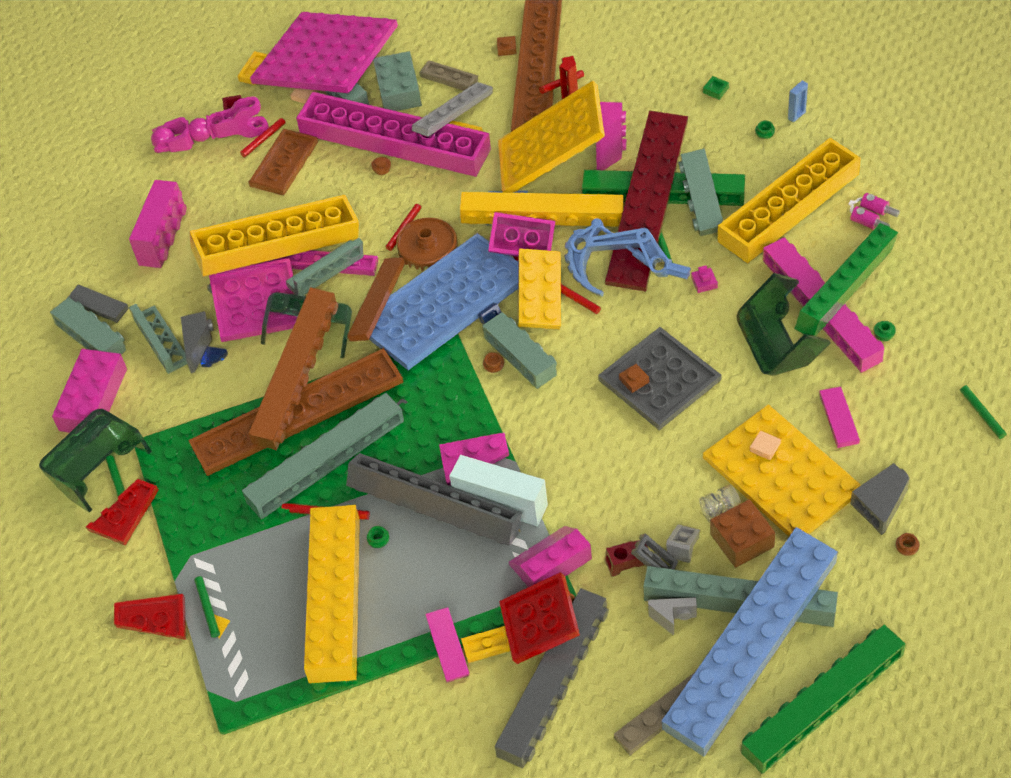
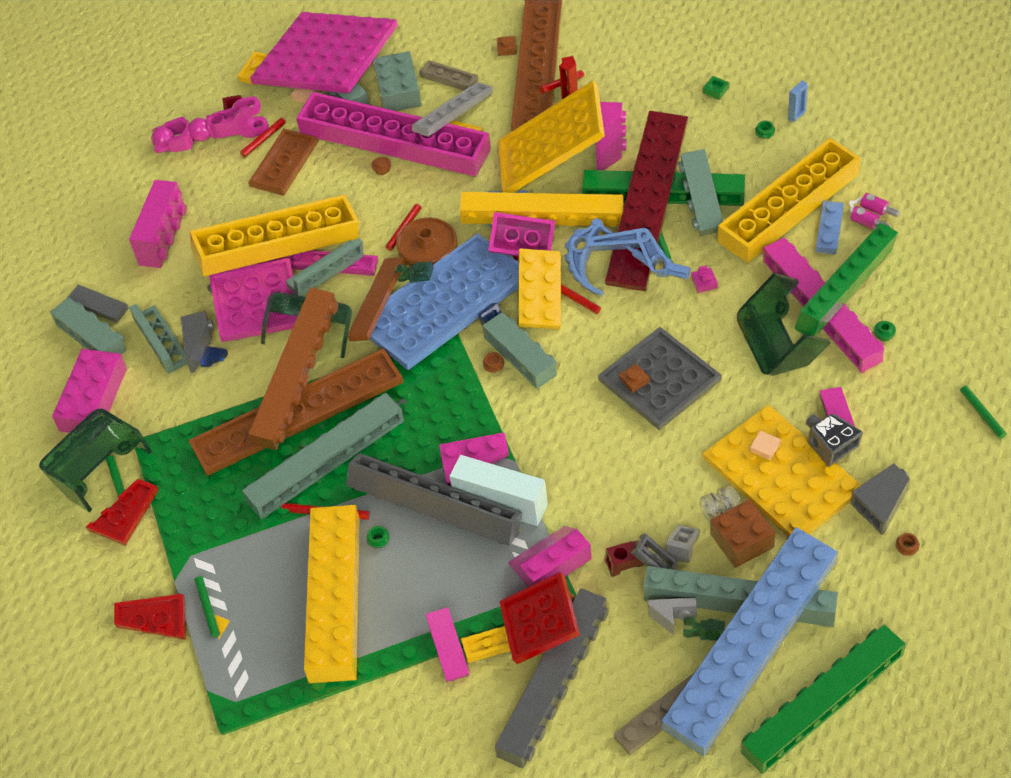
none -> clear green plate [394,262,434,283]
none -> clear green plate [683,617,725,641]
none -> torso [806,414,863,467]
none -> medium blue plate [816,201,844,254]

